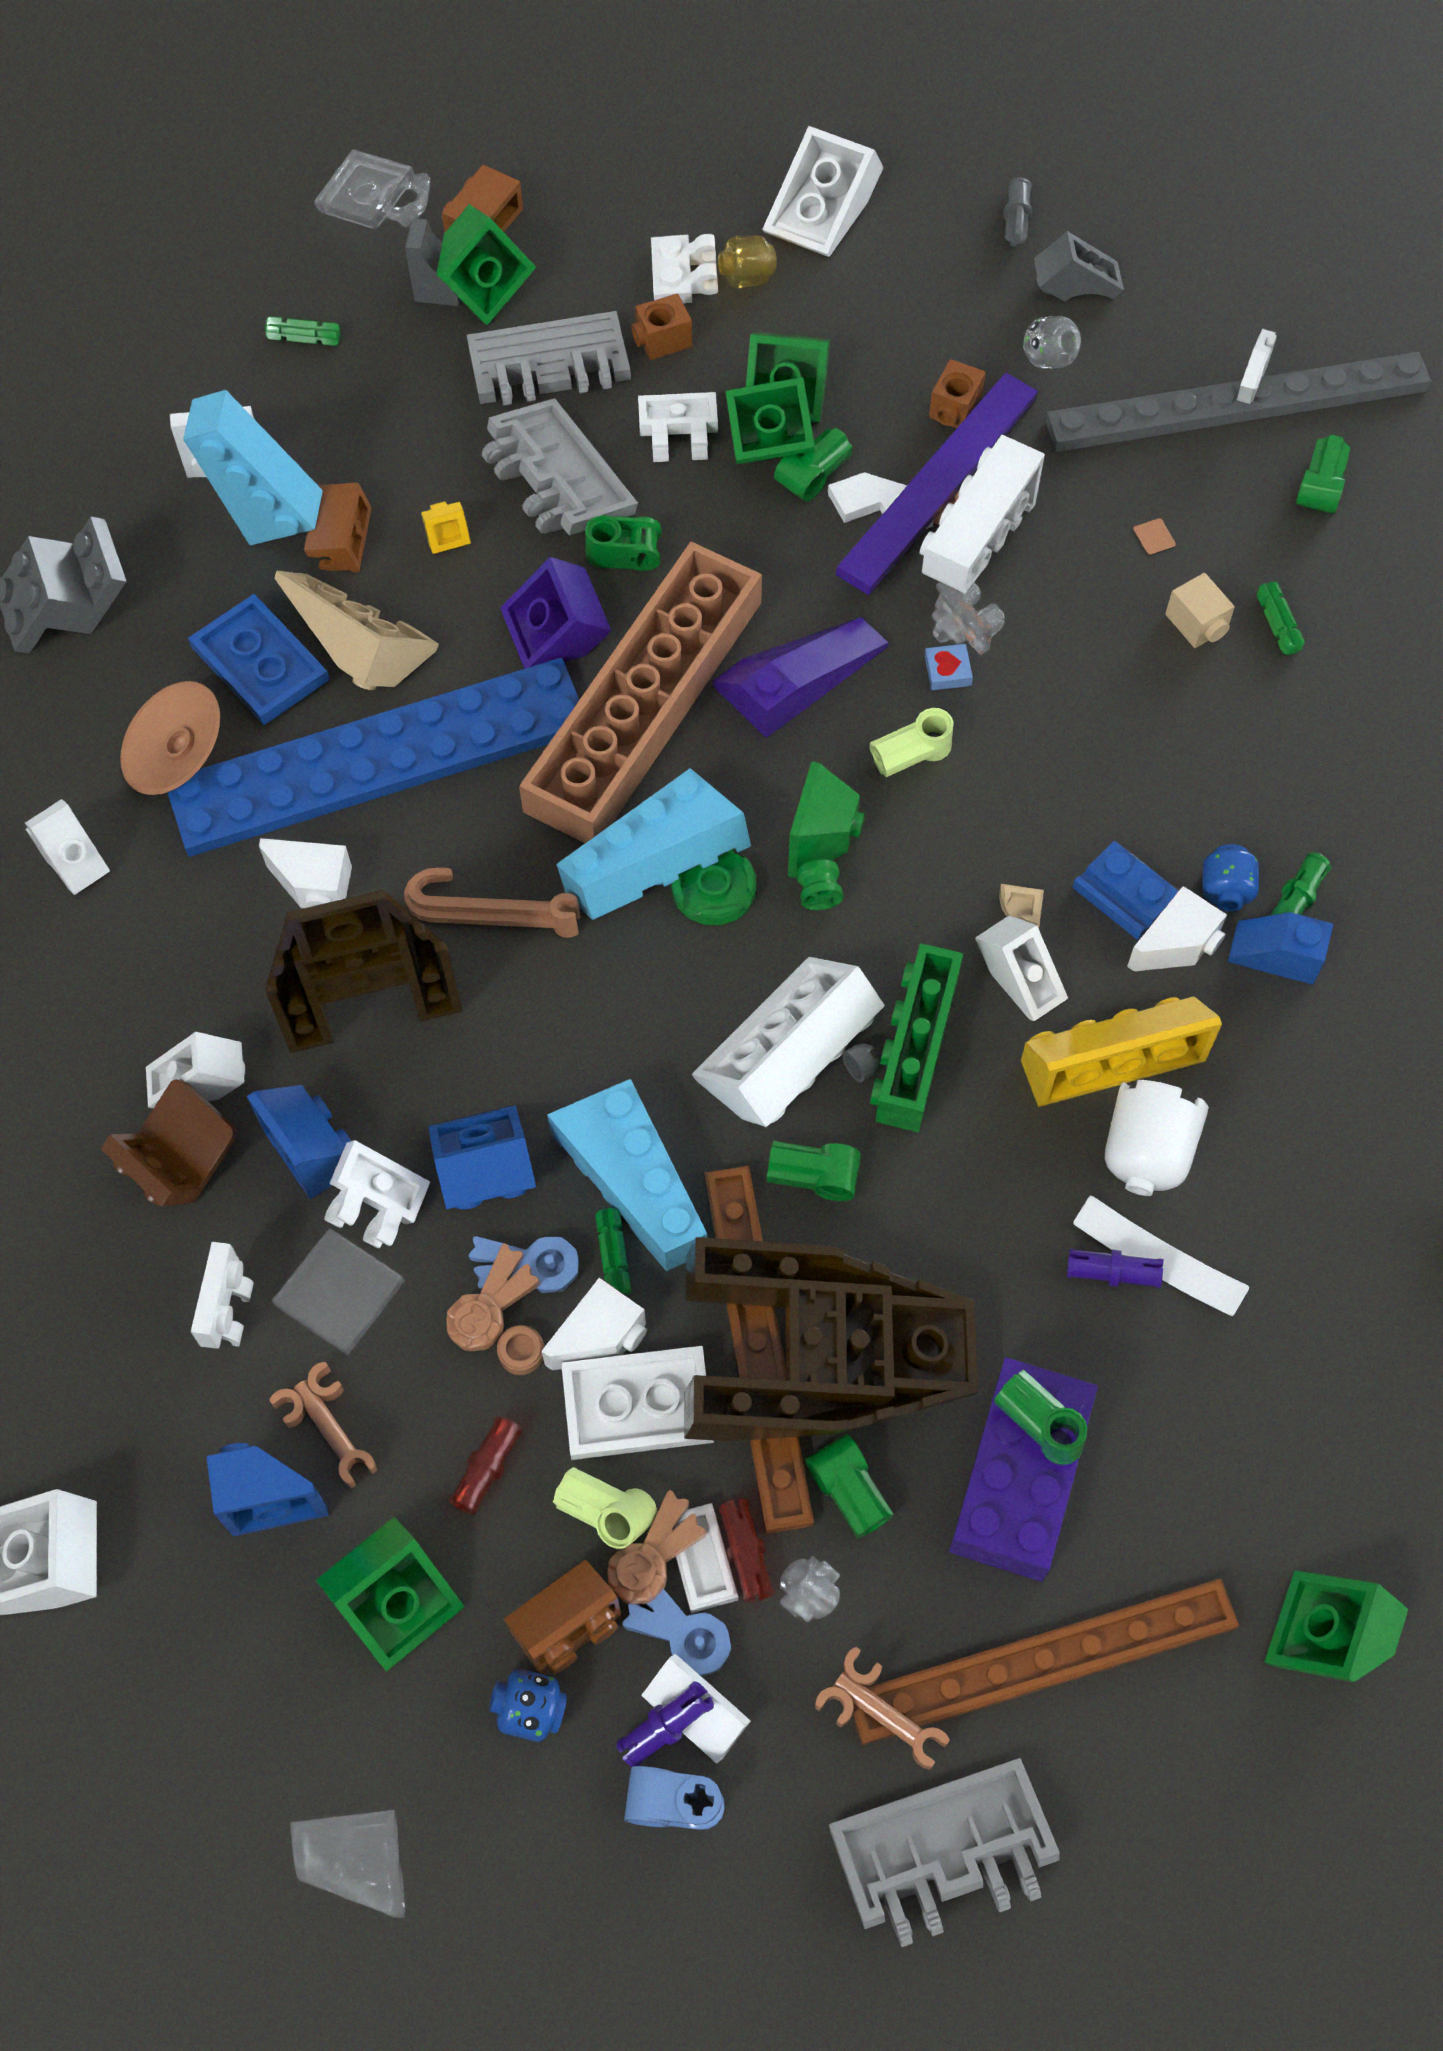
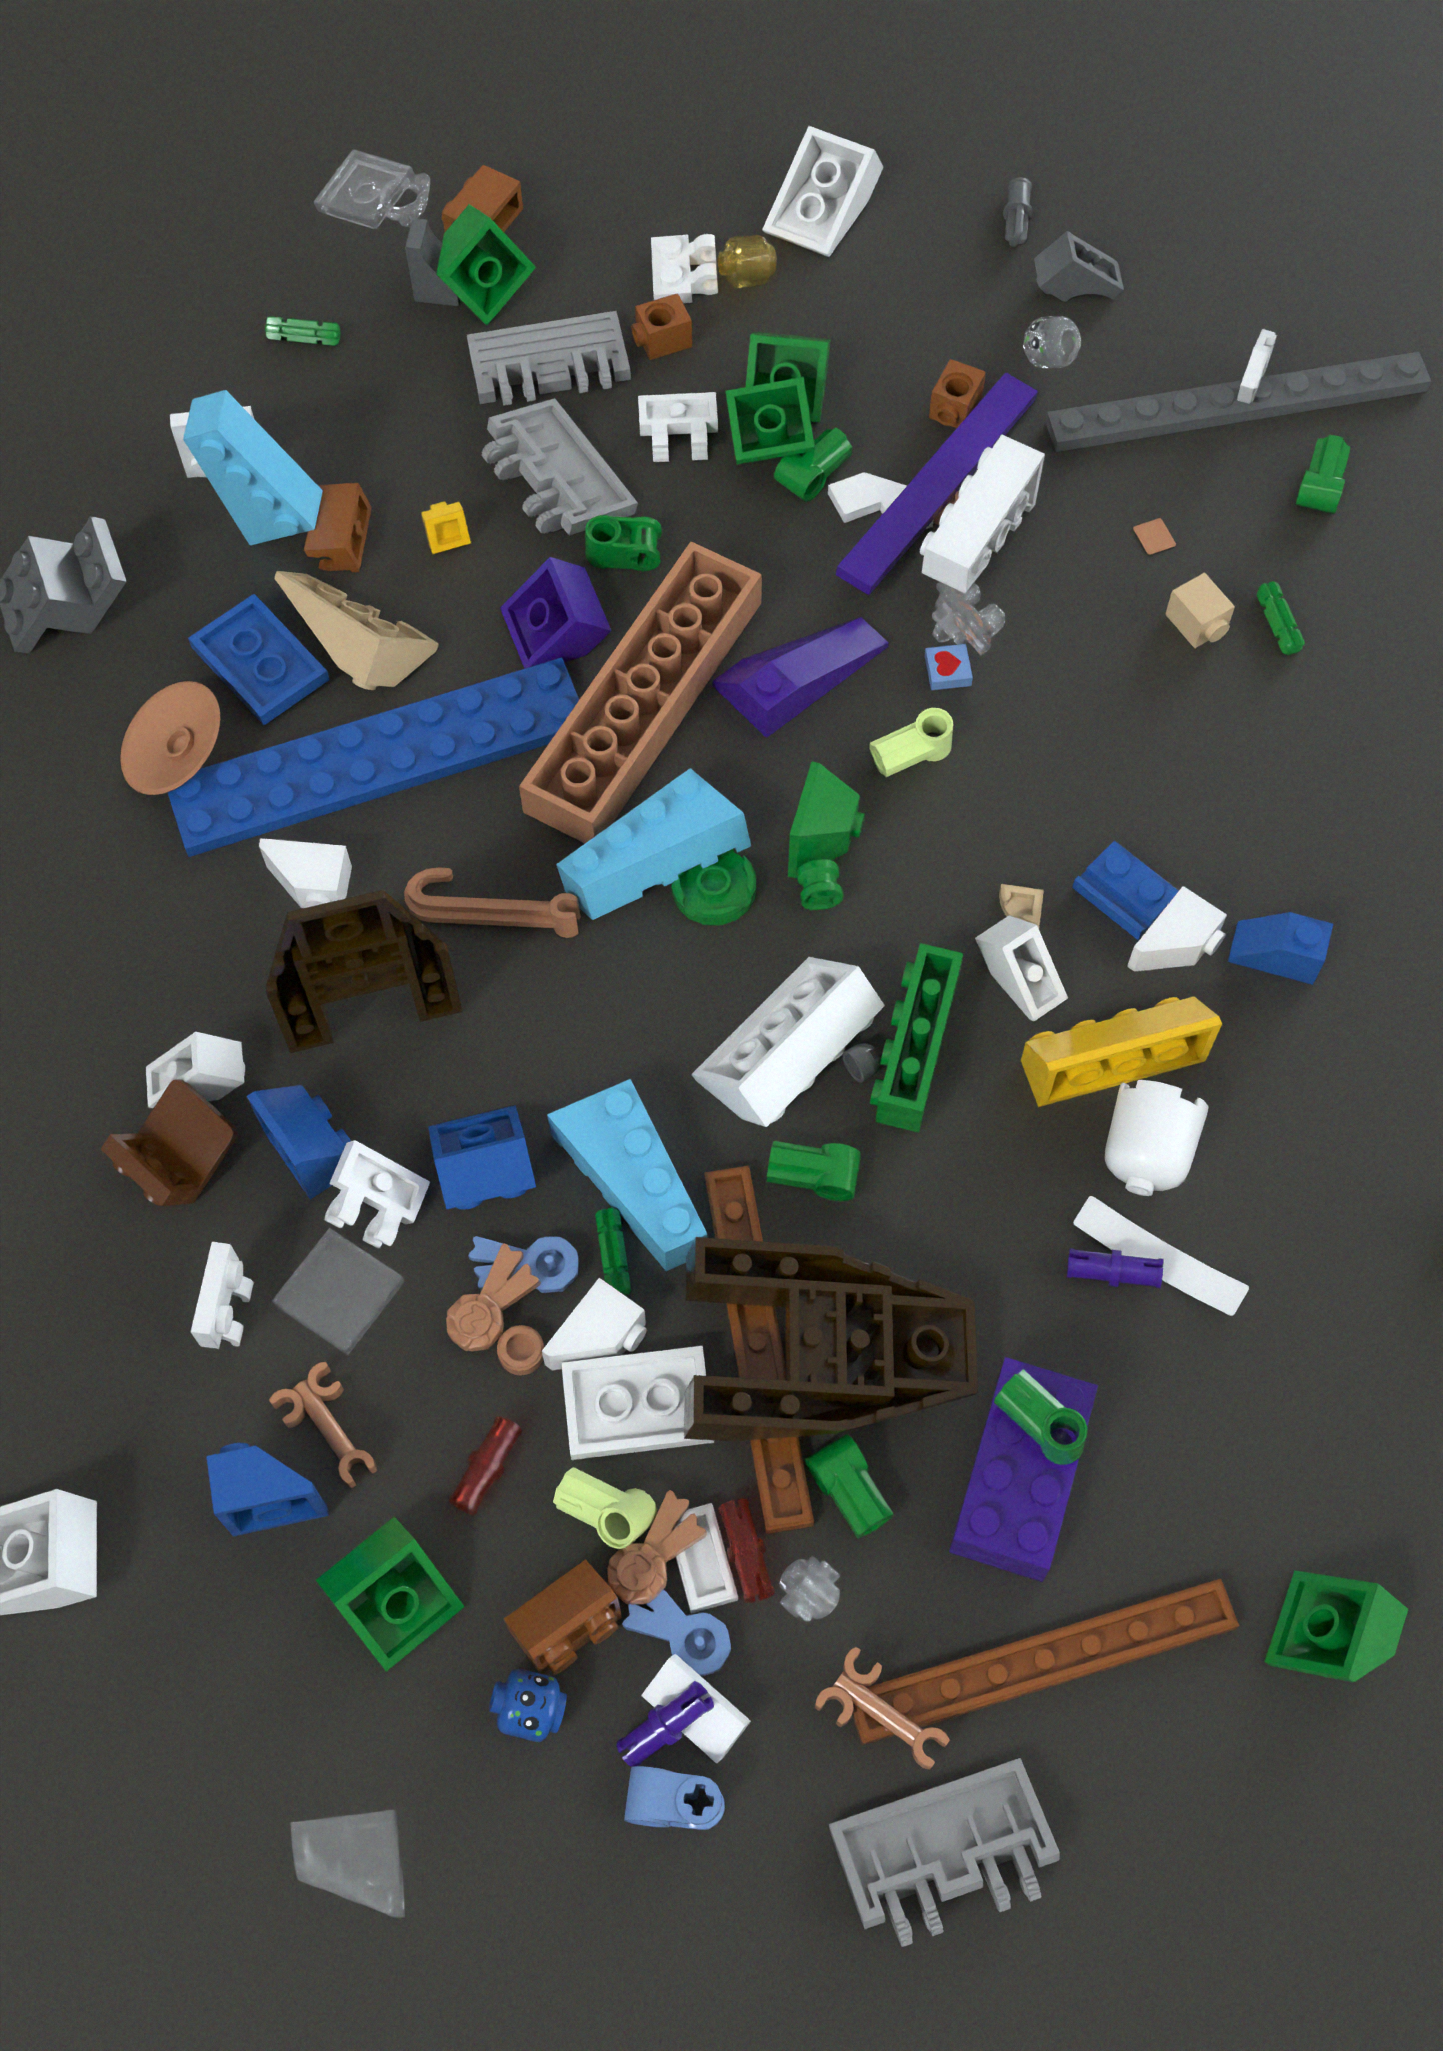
white brick [25,799,110,895] -> none
blue head [1202,844,1259,912] -> none
green pin [1269,852,1332,916] -> none

